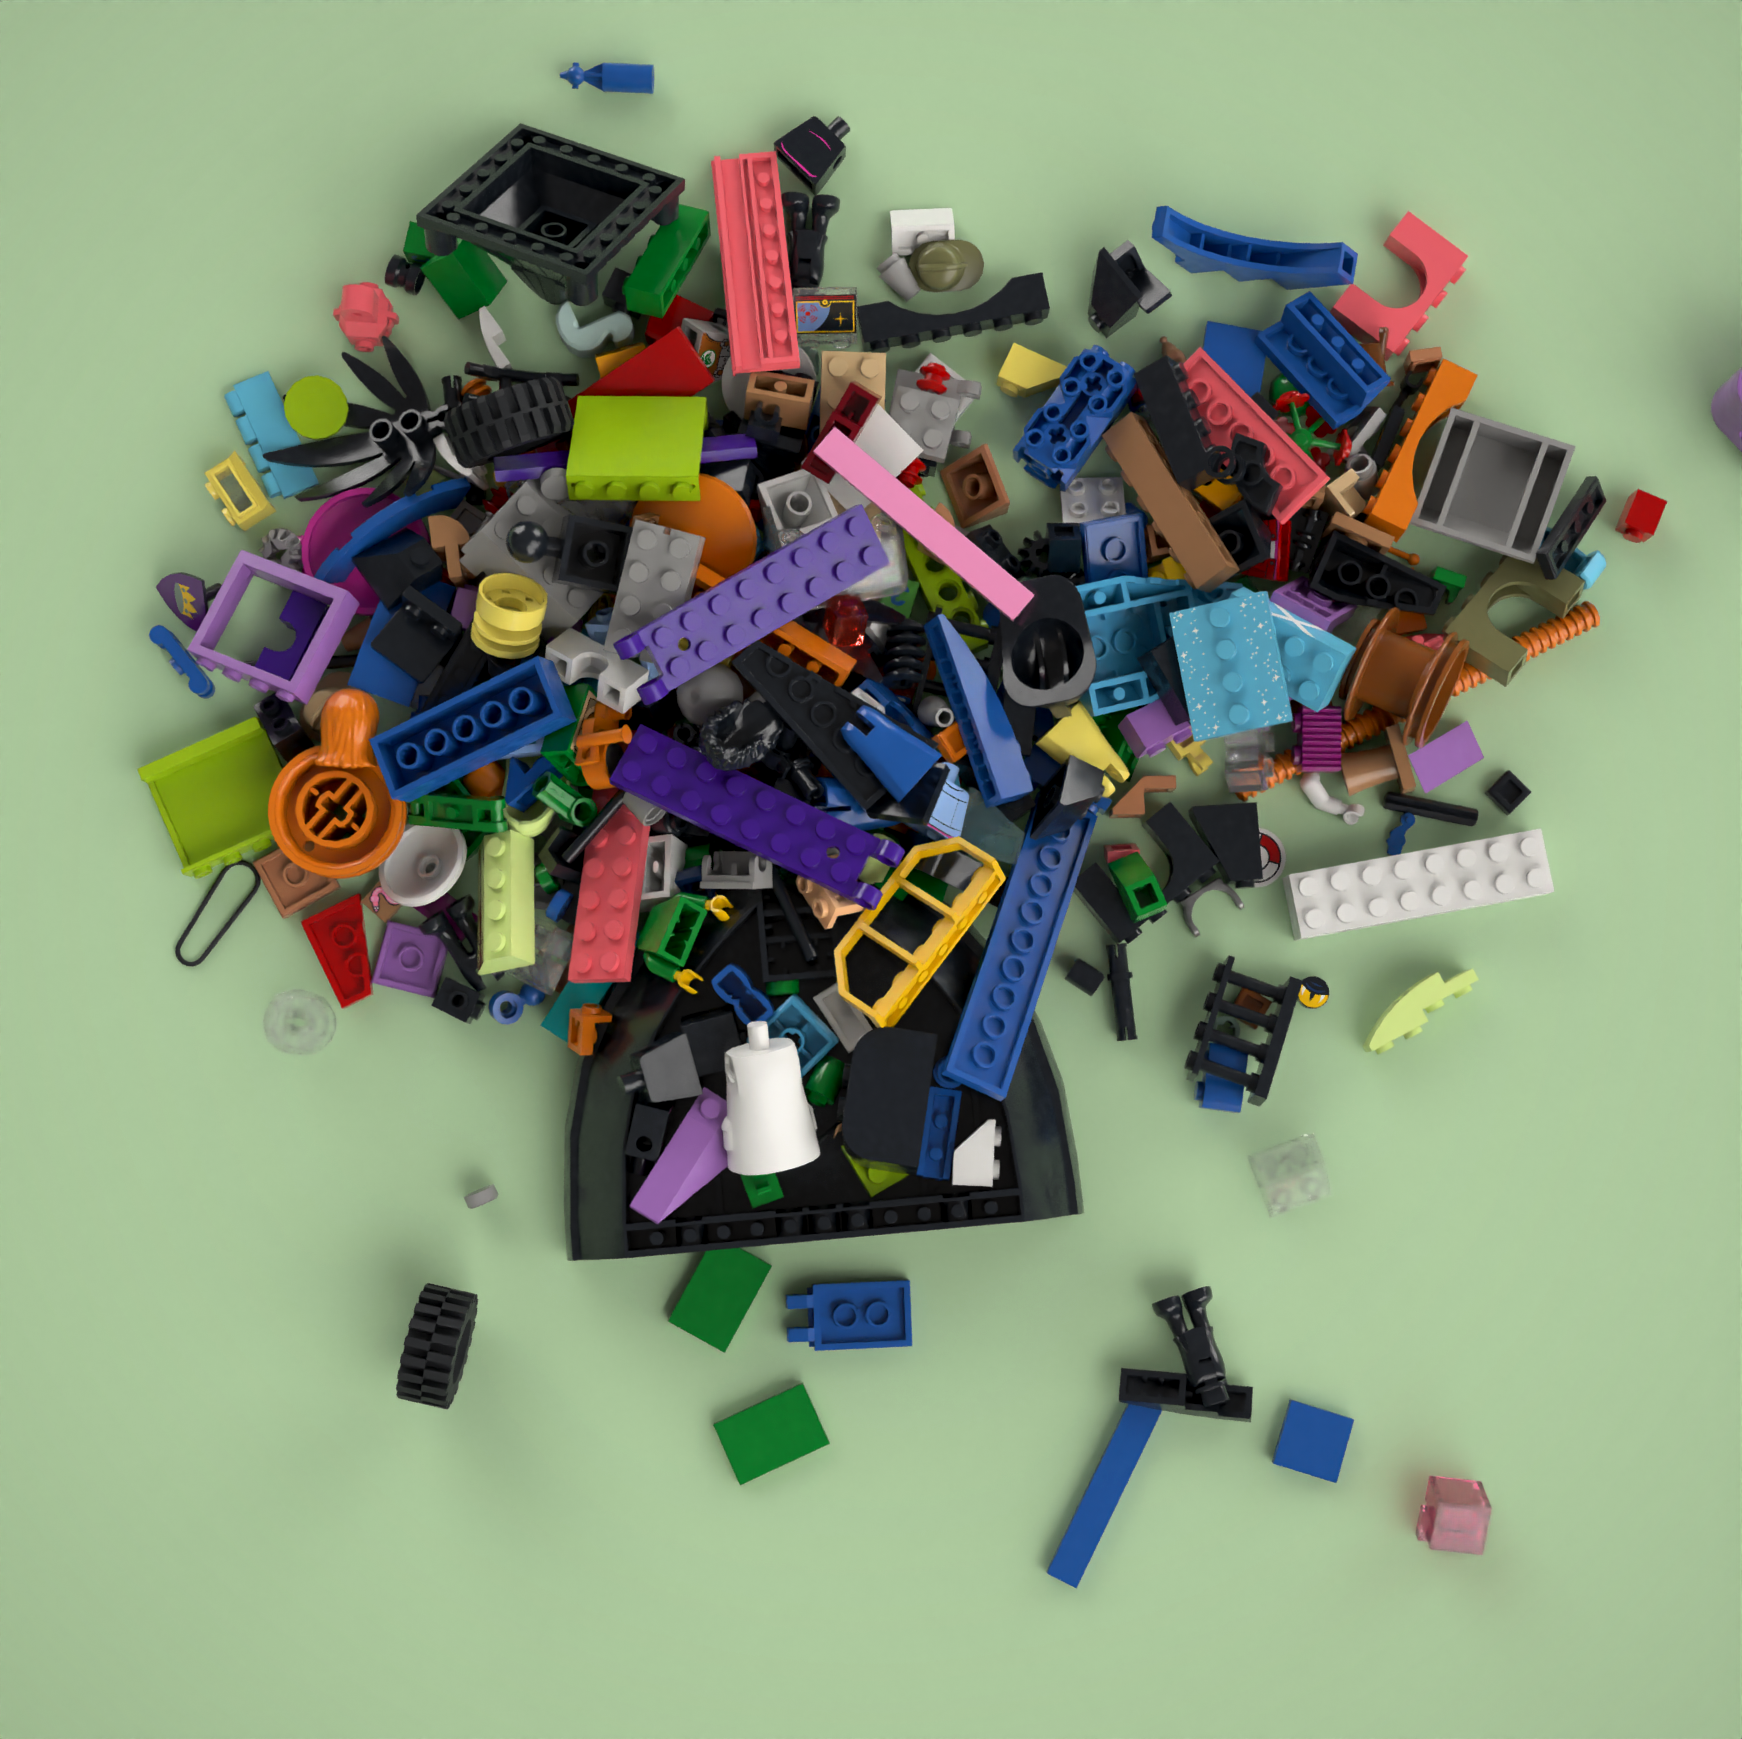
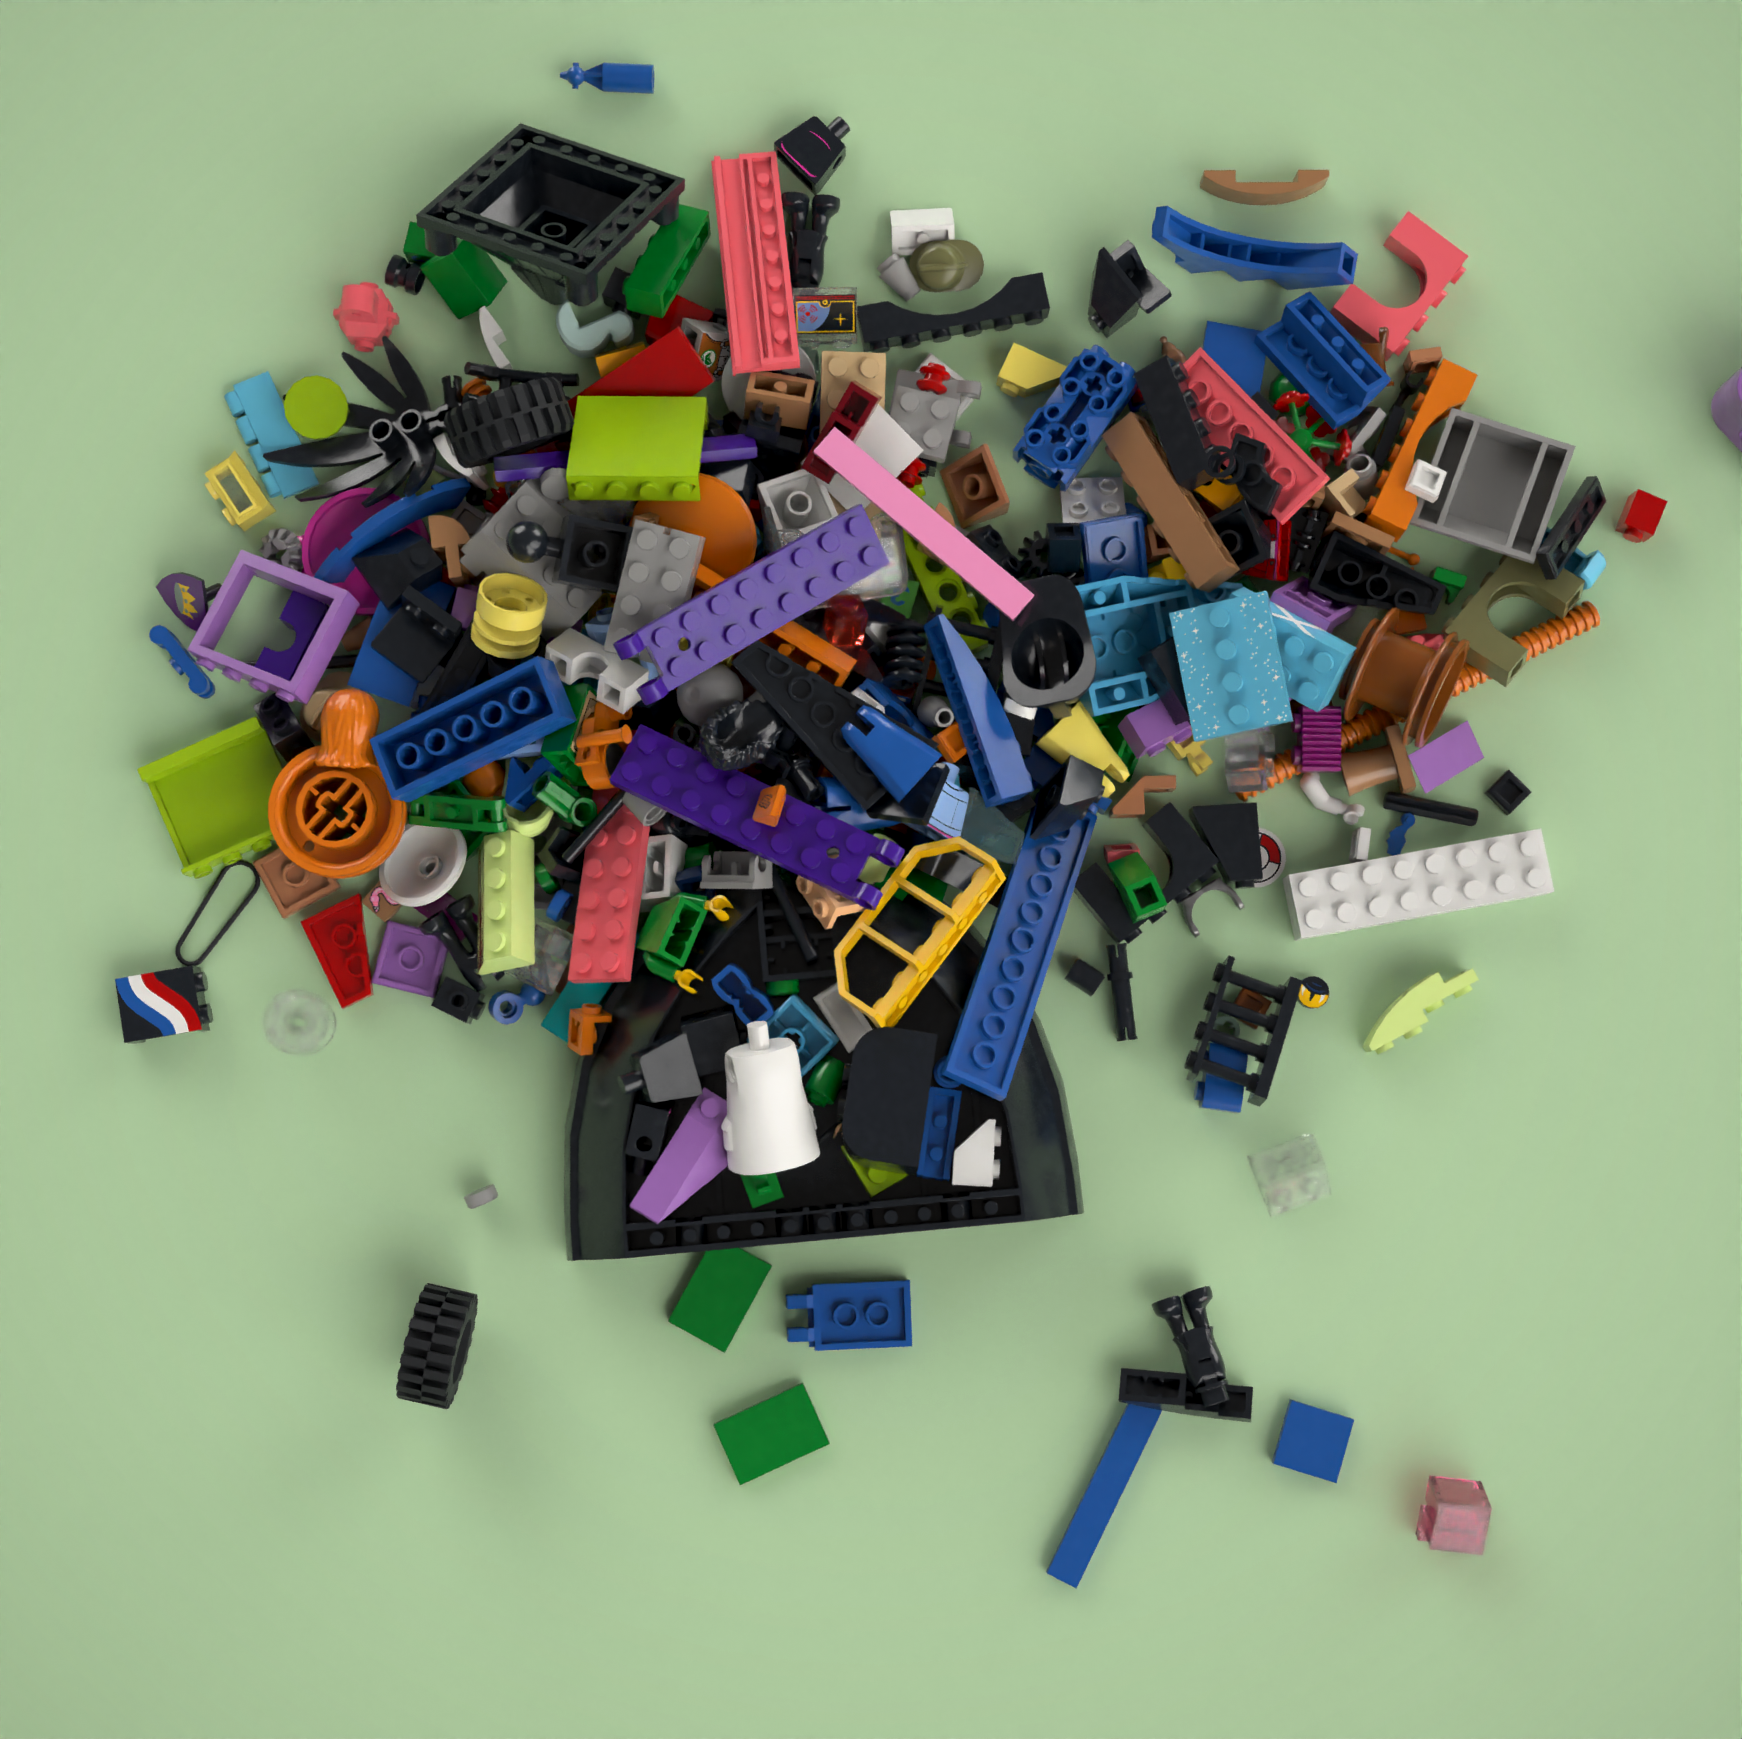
none -> panel [115,965,213,1044]
none -> orange slope [753,785,786,827]
none -> white tile [1003,698,1037,720]
none -> medium nougat slope [1200,170,1329,206]
none -> white tile [1349,827,1371,863]
none -> white tile [1405,459,1447,503]

